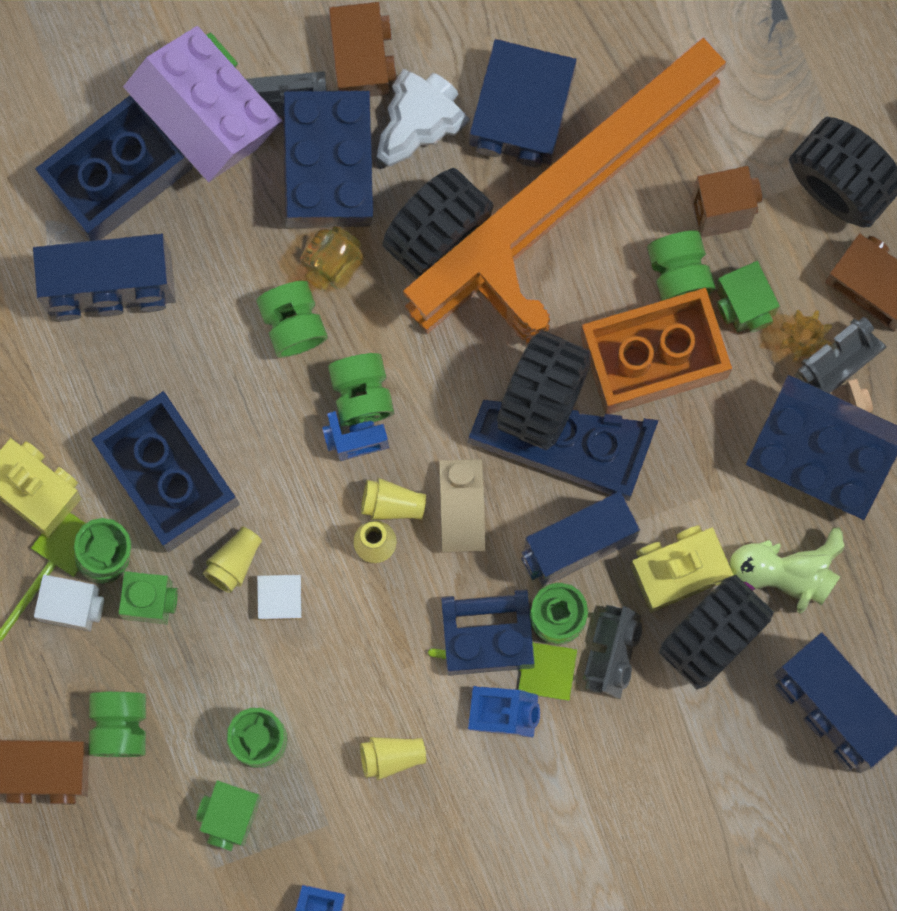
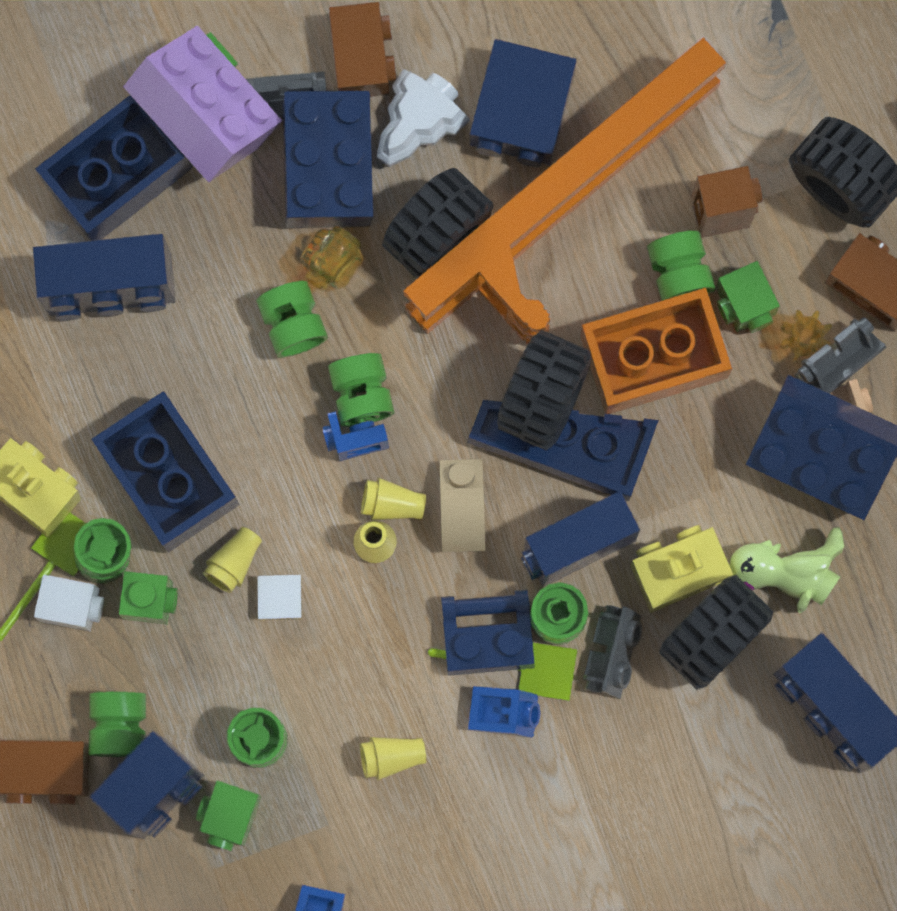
none -> dark blue brick [90,731,204,839]

